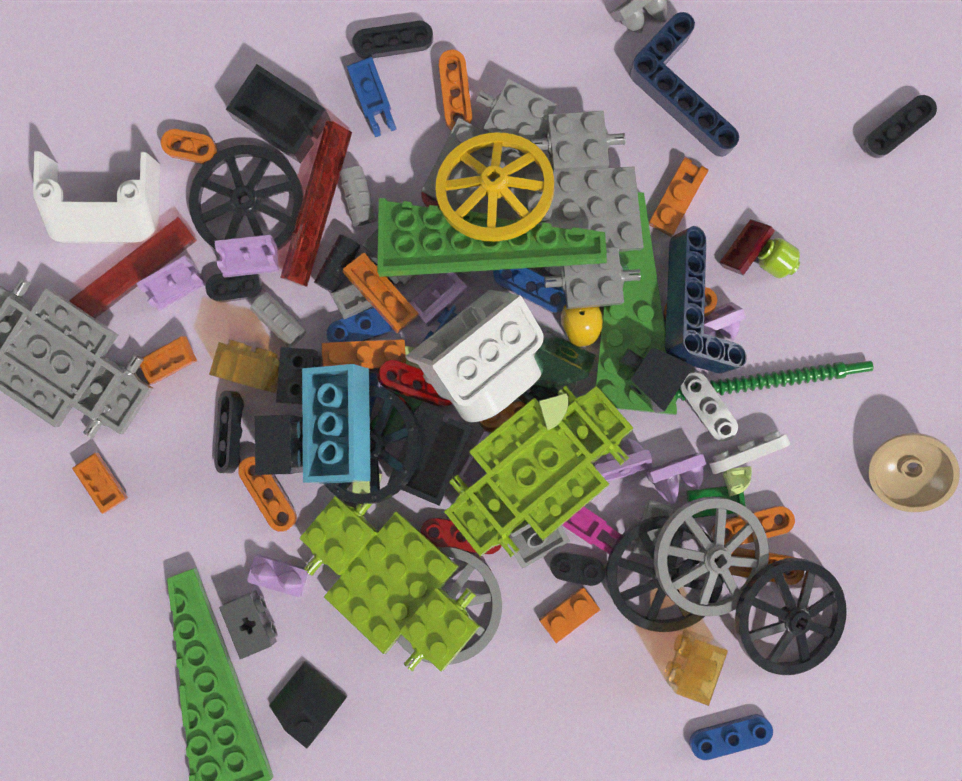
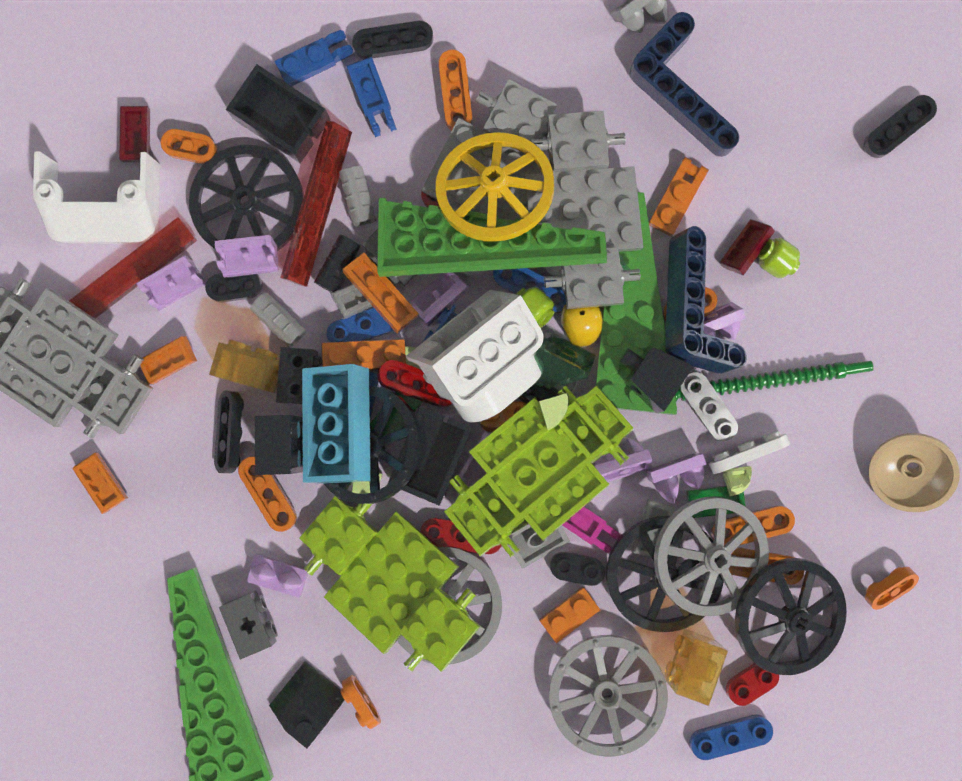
none -> dark red plate [119,106,150,162]
none -> blue hinge [275,30,353,87]
none -> orange plate [340,675,381,729]
none -> lime head [516,287,555,328]
none -> light grey wheel [549,635,668,757]
none -> red plate [726,663,779,706]
none -> orange plate [865,567,919,610]

